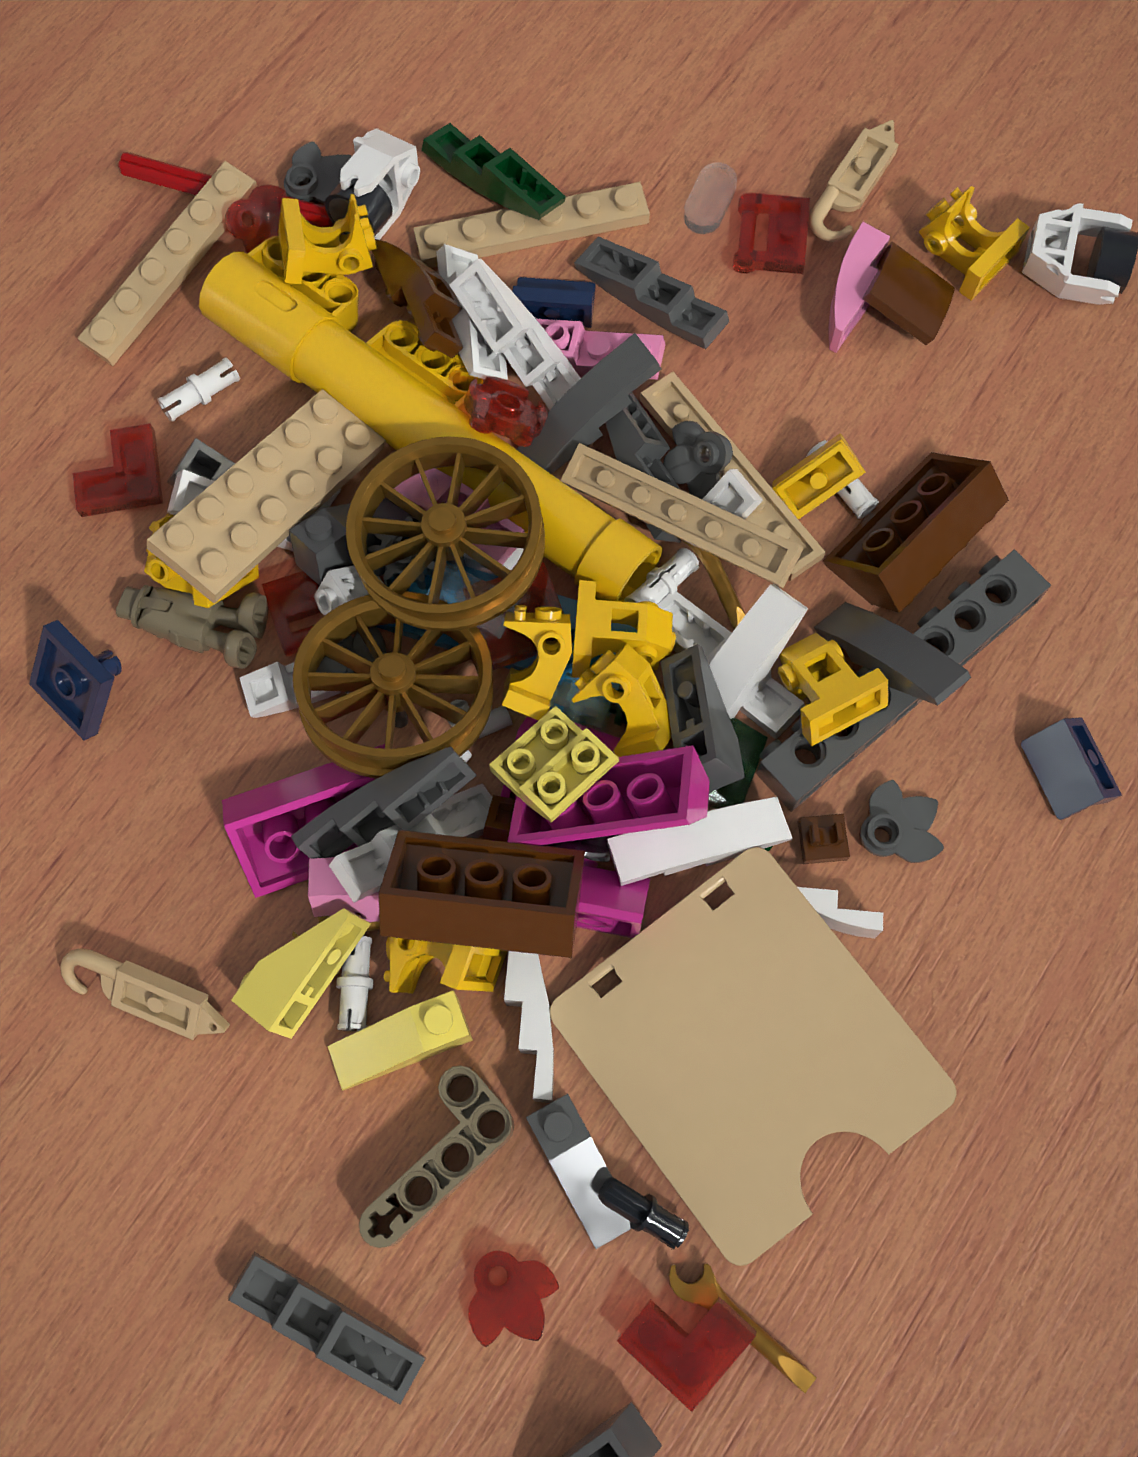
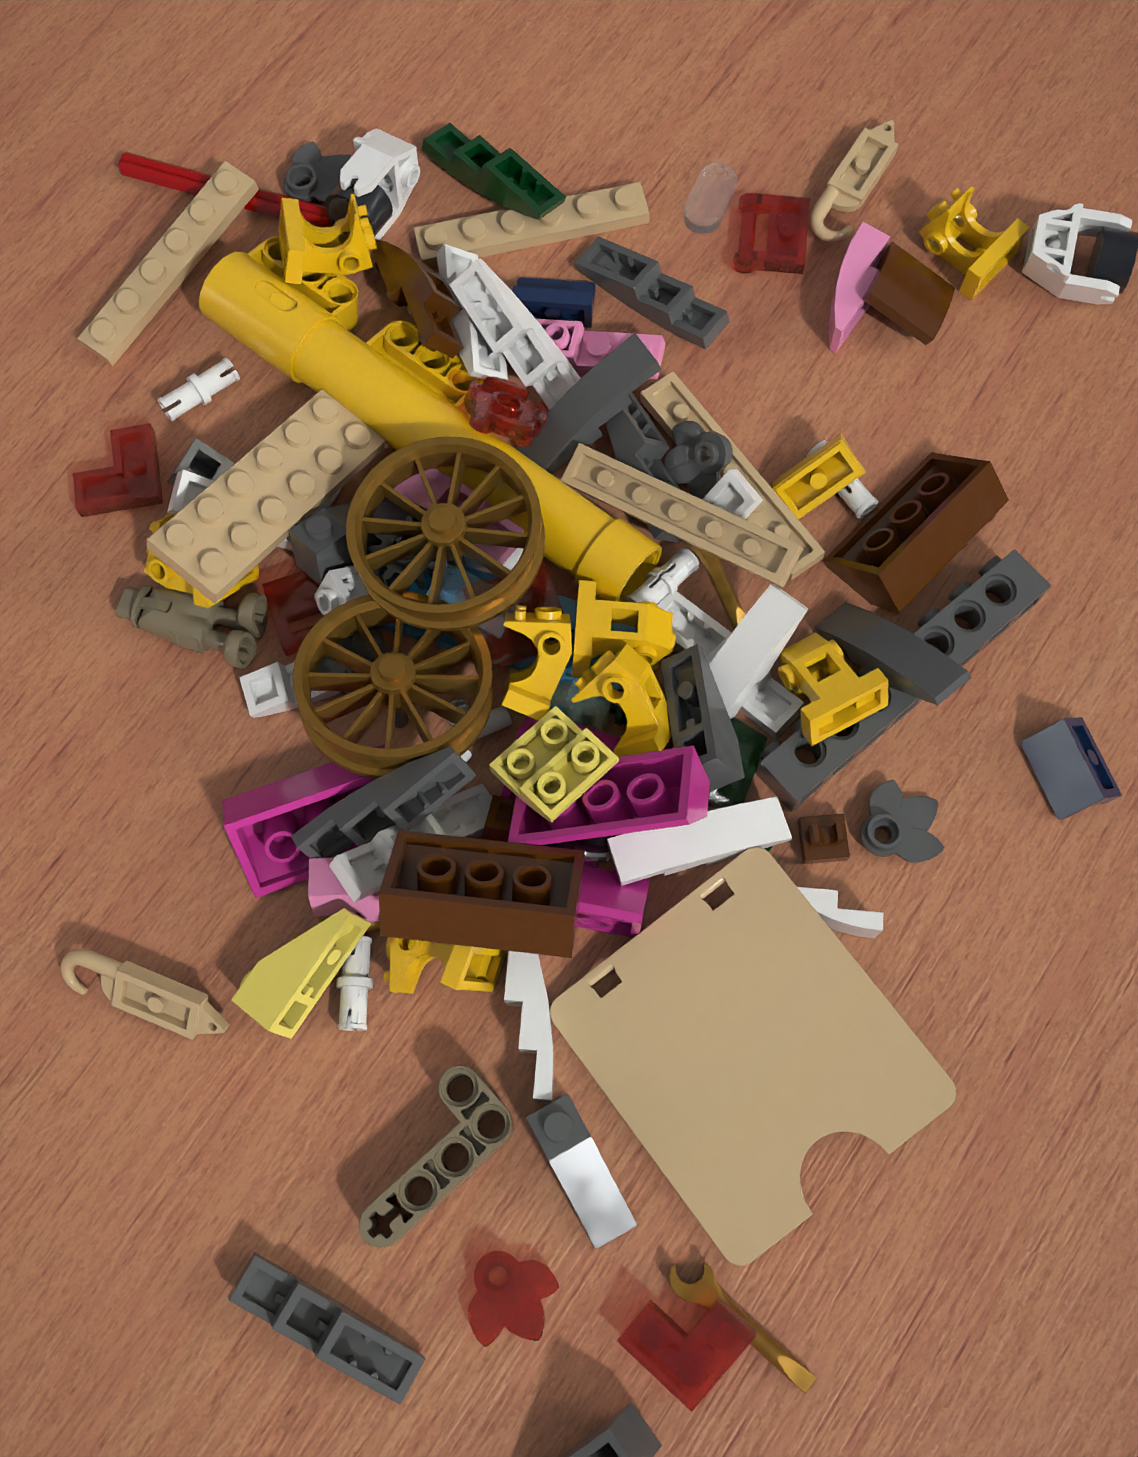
dark blue tile [29,620,122,741] -> none
clear red plate [225,185,286,254] -> none
light yellow slope [328,990,473,1091] -> none
black axle [598,1177,689,1250] -> none

